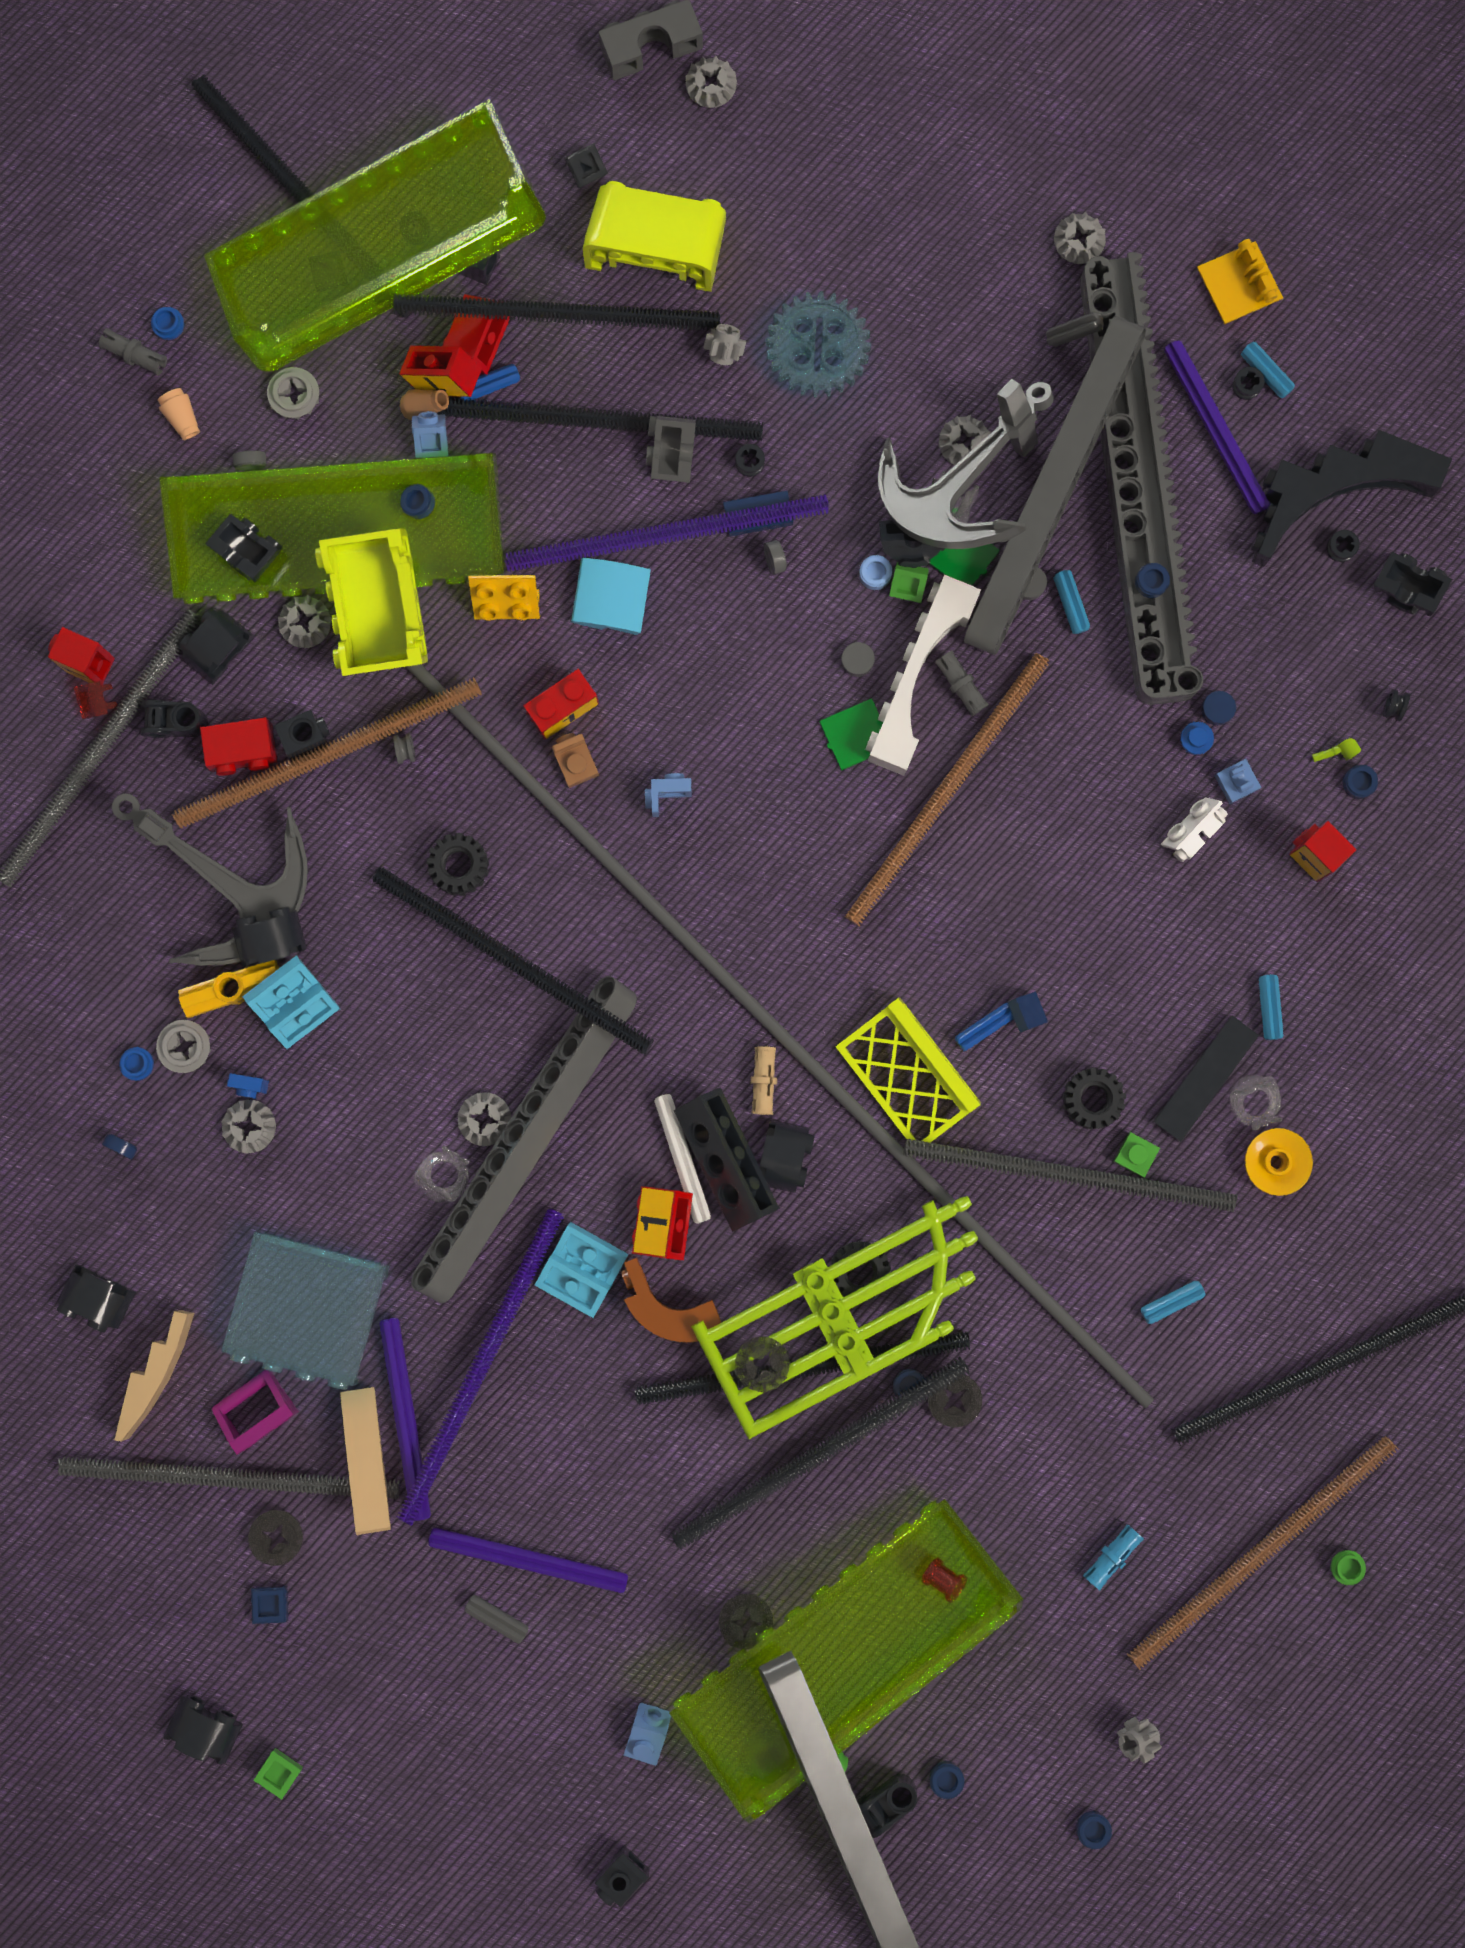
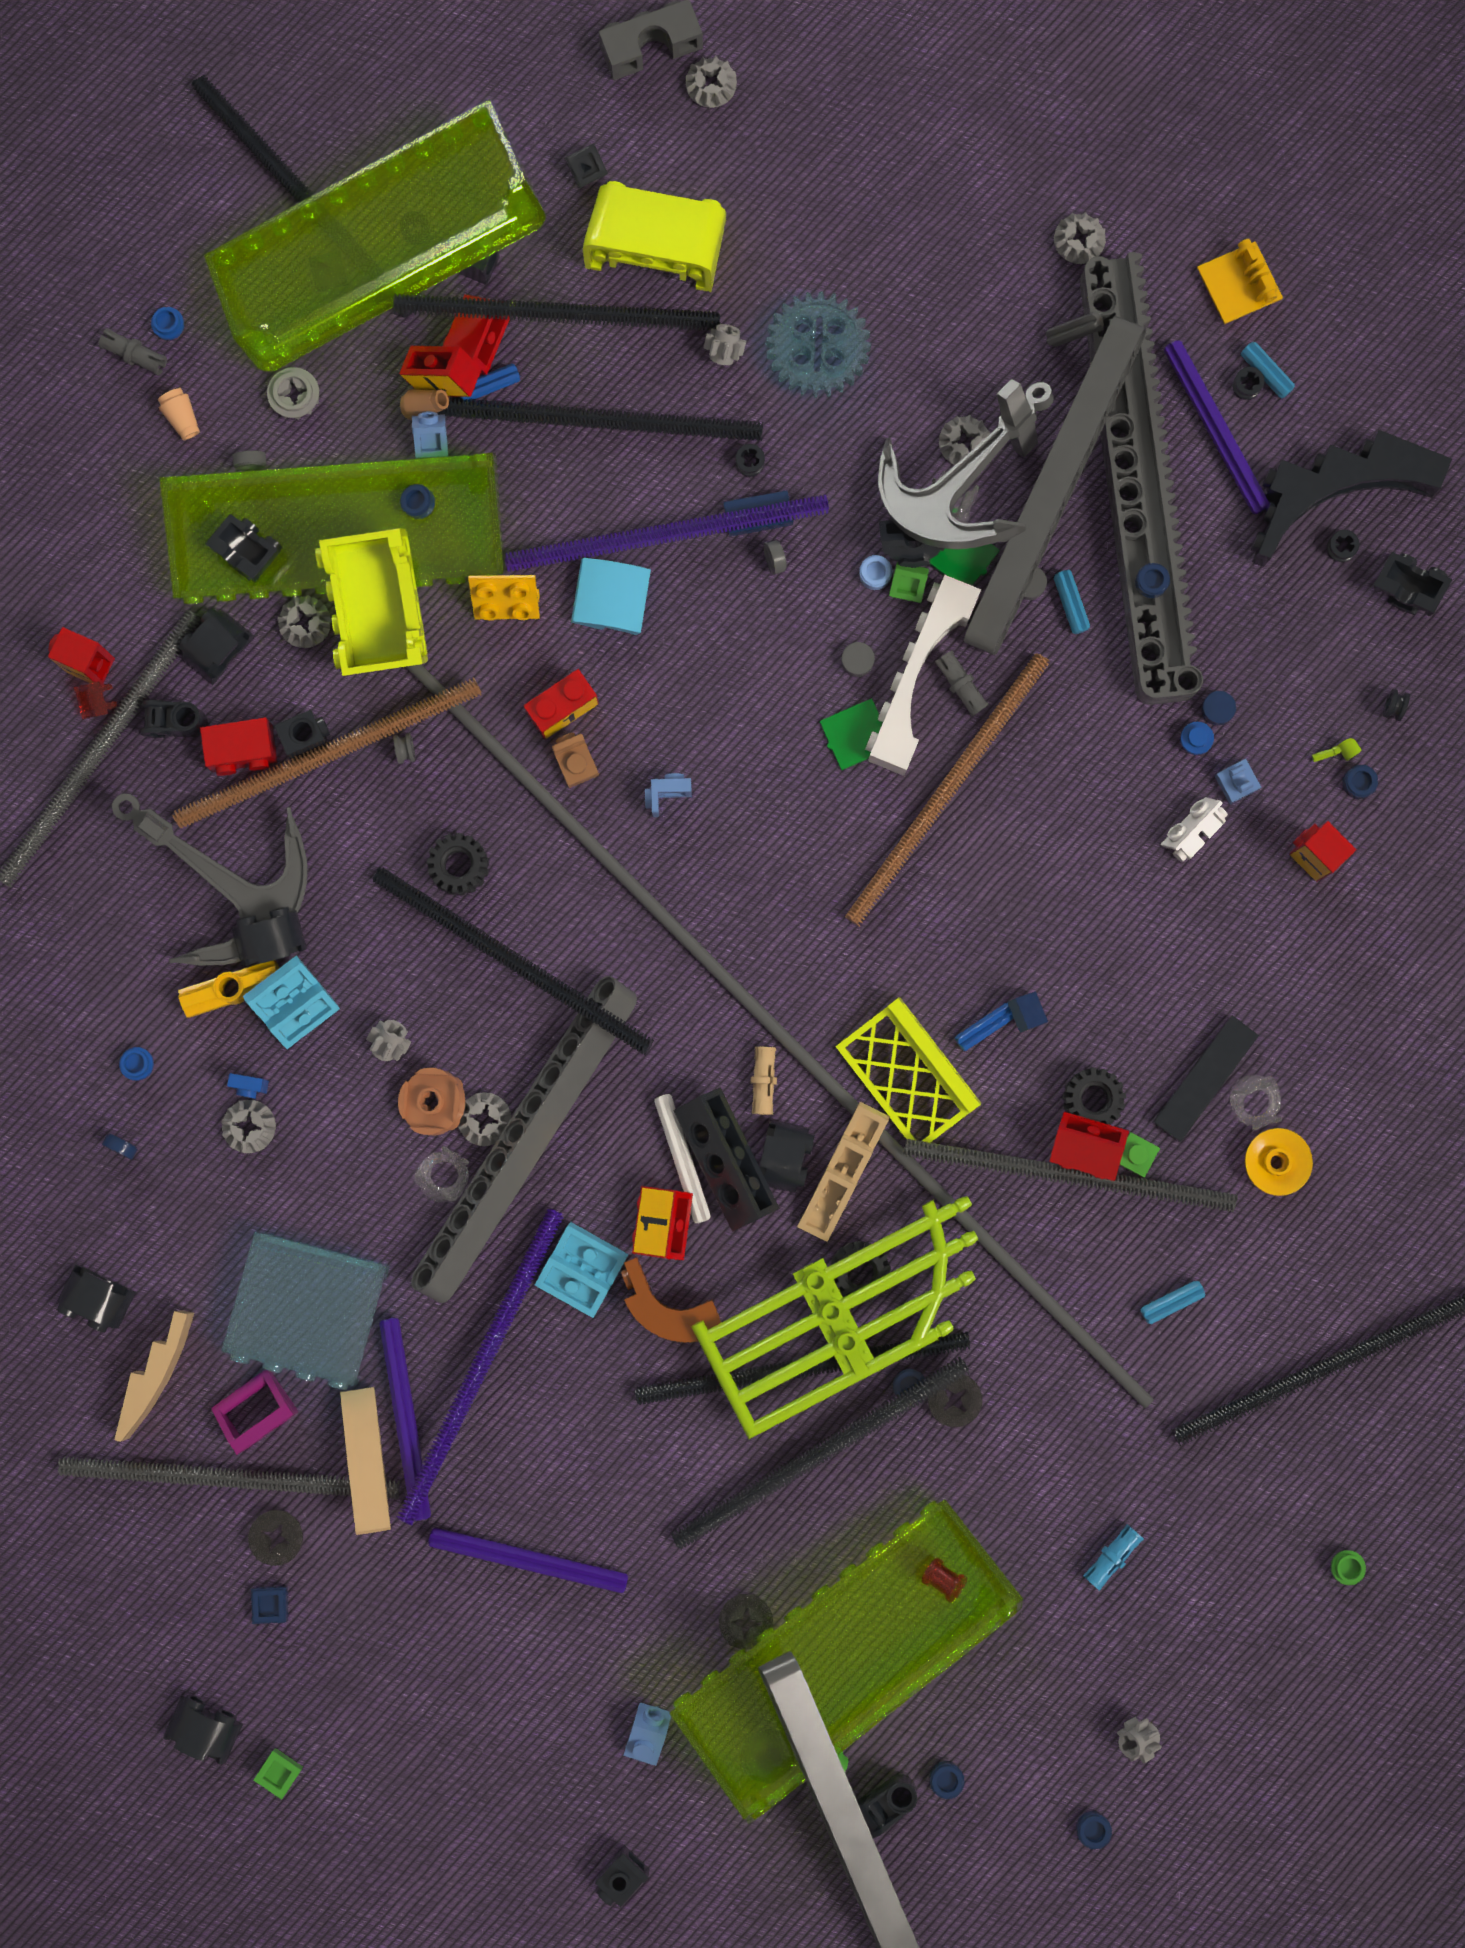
light grey gear [156,1020,211,1073] -> none
dark grey axle [464,1595,529,1644] -> none
dark grey cylinder [646,416,696,483] -> none
clear smoke gear [735,1336,790,1393] -> none
medium nougat axle [1127,1436,1399,1670] -> none
dark azure axle [1259,974,1284,1040] -> none
none -> light grey gear [366,1020,411,1061]
none -> nougat plate [398,1068,465,1136]
none -> tan slope [797,1102,890,1242]
none -> red brick [1049,1112,1129,1181]

